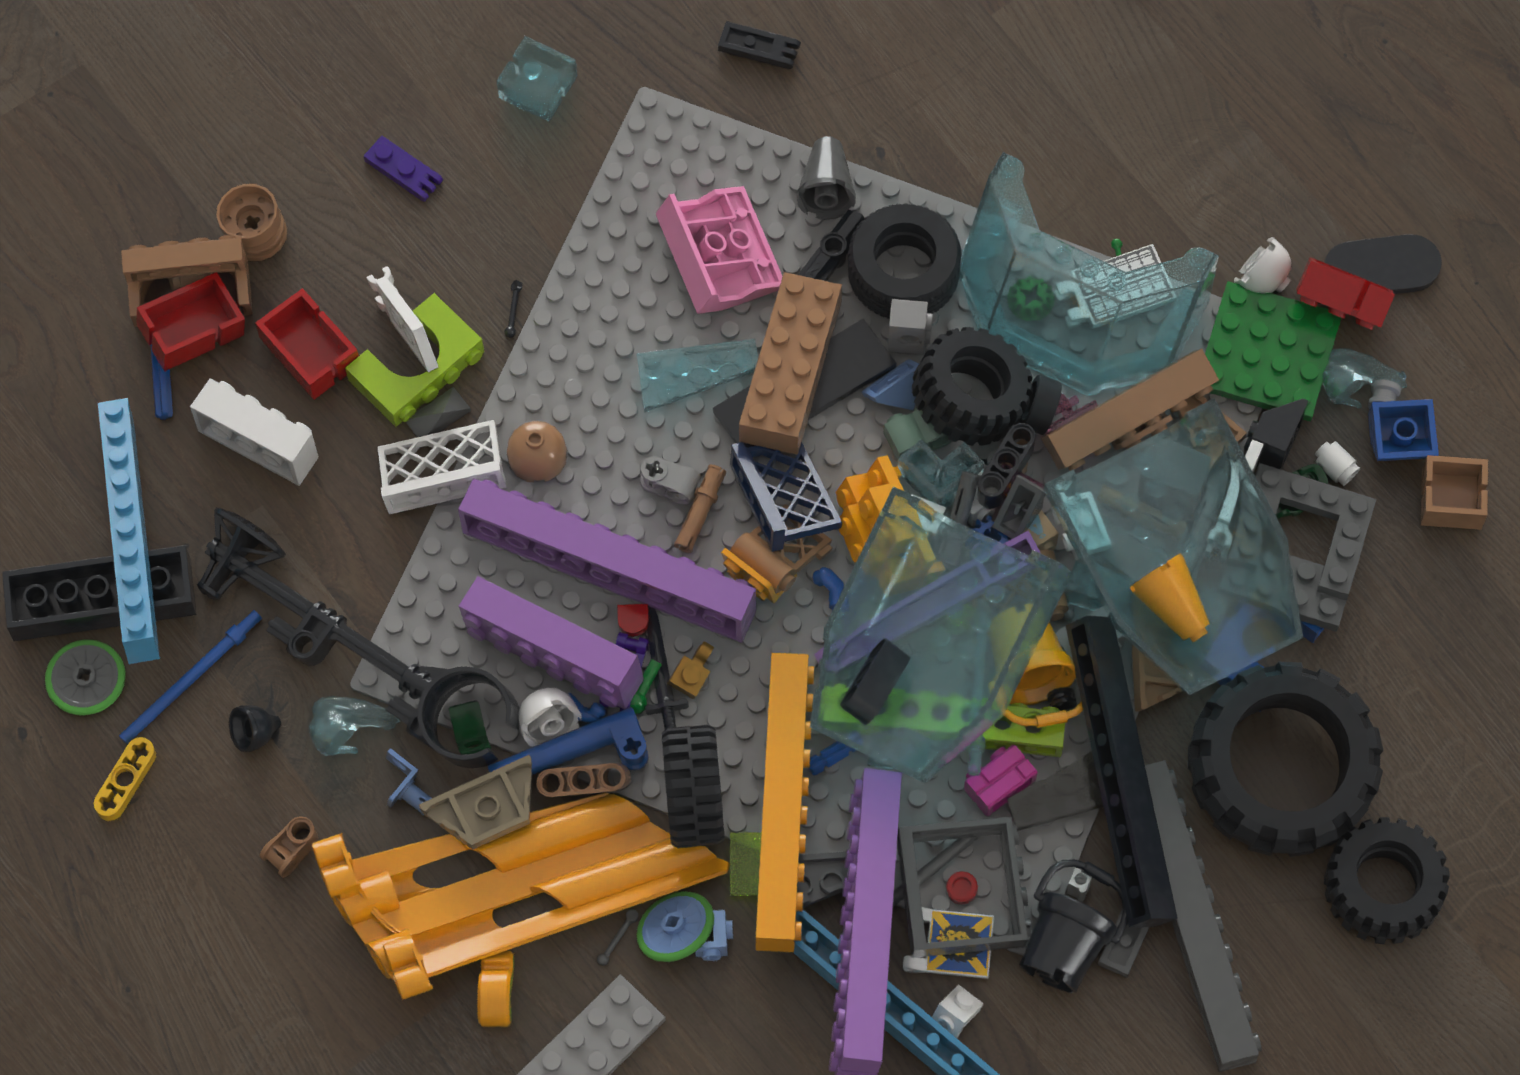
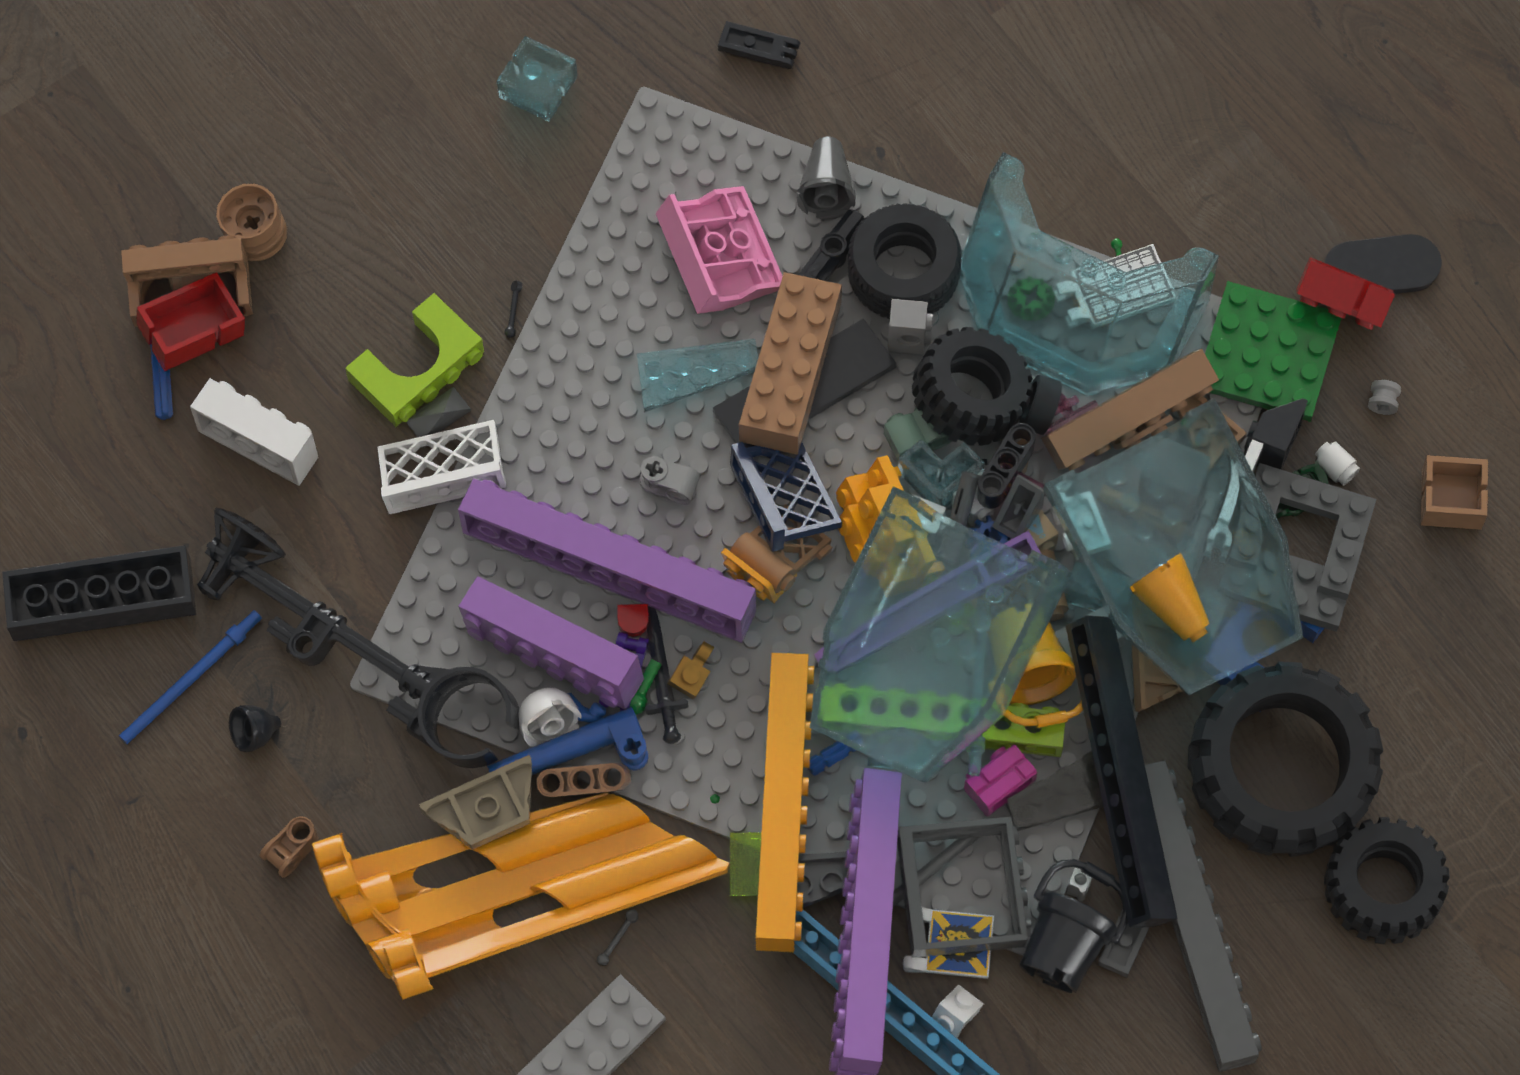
dark grey wheel [45,639,126,715] -> none
yellow beam [94,737,156,821] -> none
dark azure brick [98,398,160,664] -> none
red piece [255,288,359,400] -> none
clear light blue piece [309,696,400,756] -> none
dark purple hinge [363,136,443,202] -> none
white tile [367,266,439,372] -> none
medium blue bracket [386,749,432,816] -> none
dark green bracket [448,700,491,755] -> none
light orange animal [477,950,514,1027] -> none
medium nougat cylinder [507,421,567,483] -> none
medium blue wheel [637,891,714,962] -> none
black tyre [662,724,725,848] -> none
medium nougat pin [674,464,727,553] -> none
light blue bracket [695,910,733,961] -> none
blue arm [812,567,844,610] -> none
black beam [840,638,910,725] -> none
medium blue slope [861,359,919,410] -> none
red tile [946,871,978,905] -> none
black bush [1047,687,1077,712] -> none
white cylinder [1234,237,1291,294] -> none
clear light blue piece [1322,348,1407,408] -> none
blue slope [1368,399,1439,461] -> none

